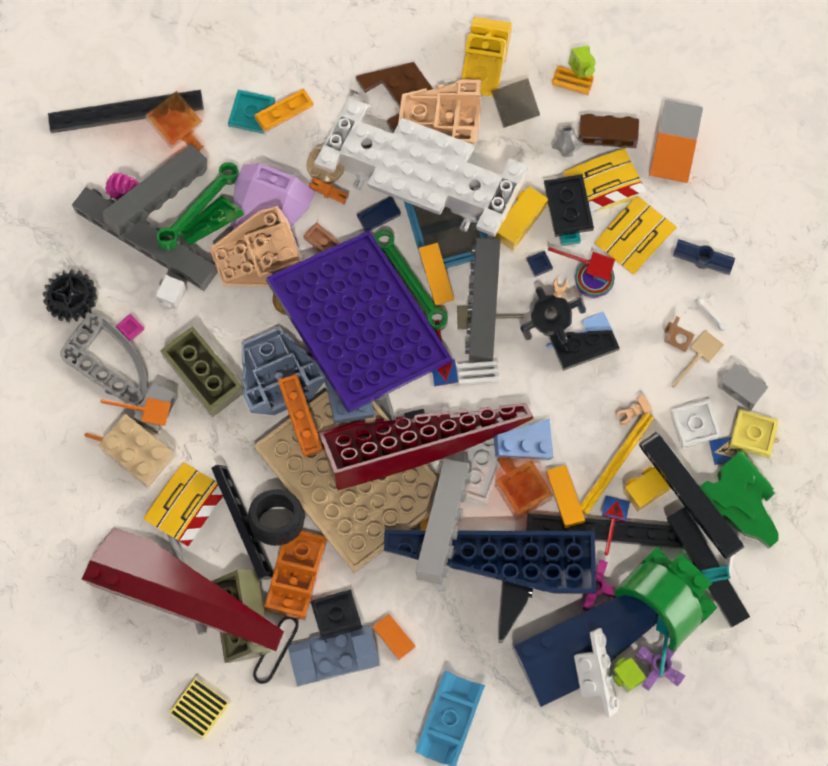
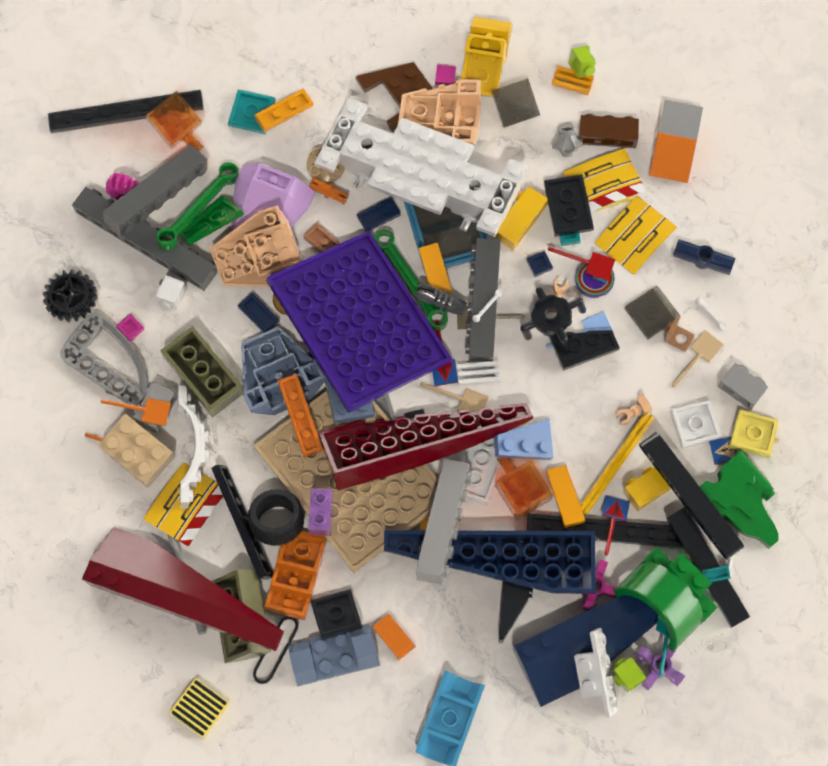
none -> white piece [177,385,209,509]
none -> dark blue tile [237,293,280,333]
none -> medium lavender brick [308,489,333,536]
none -> dark grey hinge [416,283,467,316]
none -> tan piece [420,383,489,412]
none -> dark pink tile [435,65,456,86]
none -> white hinge [472,289,503,322]
none -> clear smoke tile [624,286,681,340]

